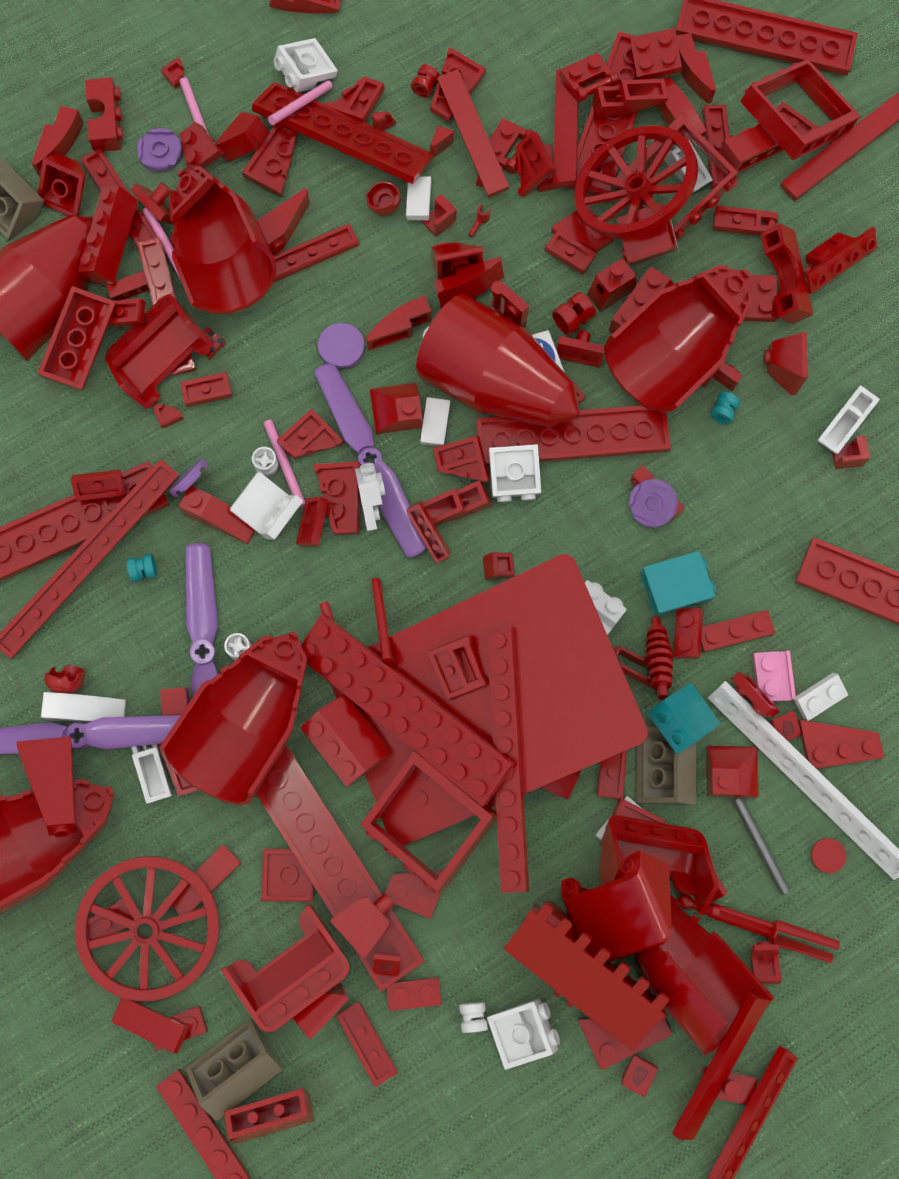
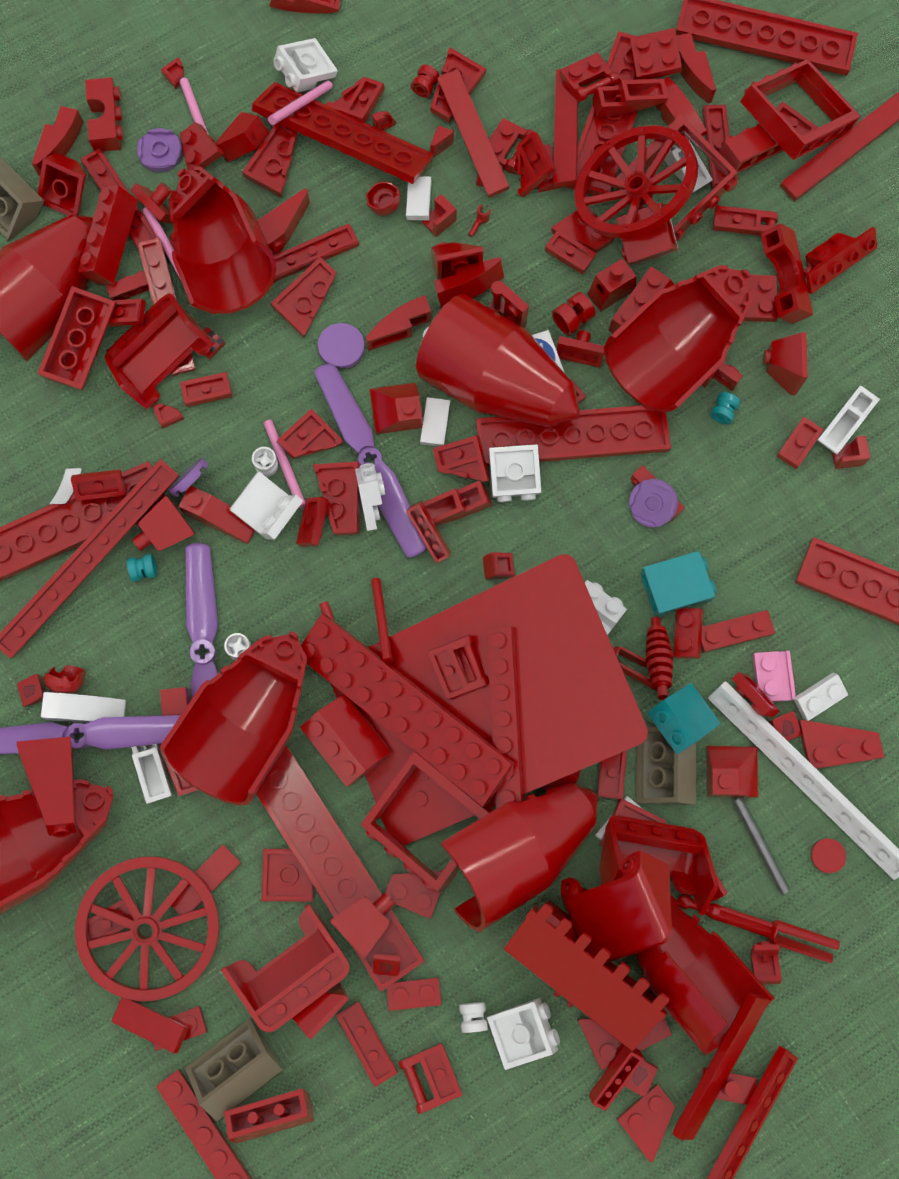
none -> red slope [17,674,46,708]
none -> white sticker [50,468,82,504]
none -> red torso [132,495,195,551]
none -> red wing [271,257,337,338]
none -> red plate [398,1043,462,1114]
none -> red windscreen [441,782,598,932]
none -> red piece [589,1046,644,1111]
none -> red wing [616,1083,675,1163]
none -> red plate [776,417,824,469]

